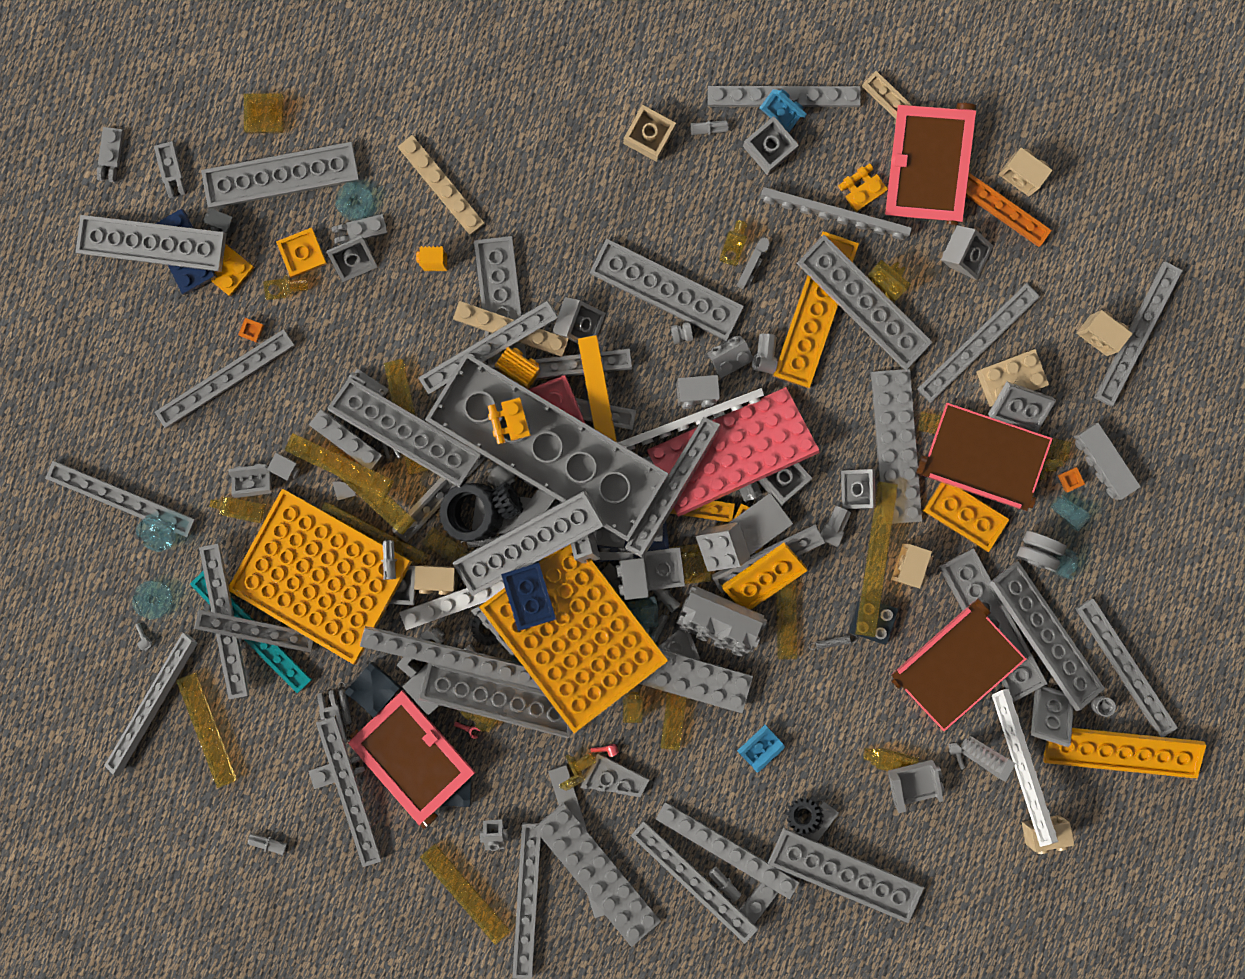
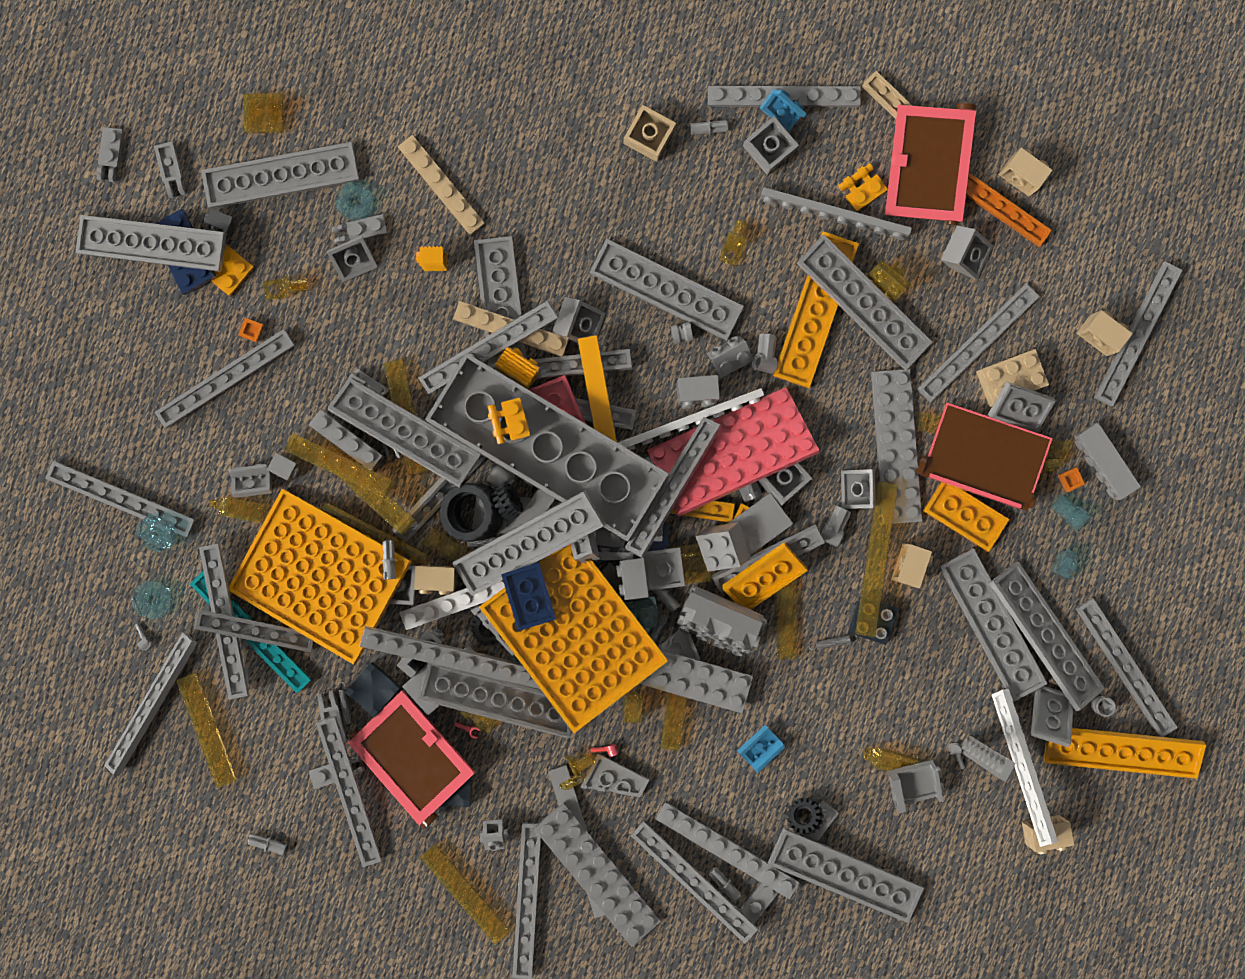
light orange plate [276,227,327,278] -> none
light grey tile [332,481,357,501] -> none
light grey hinge [737,237,770,289] -> none
reddish brown door [891,599,1026,731] -> none
light grey wheel [1016,531,1067,572] -> none

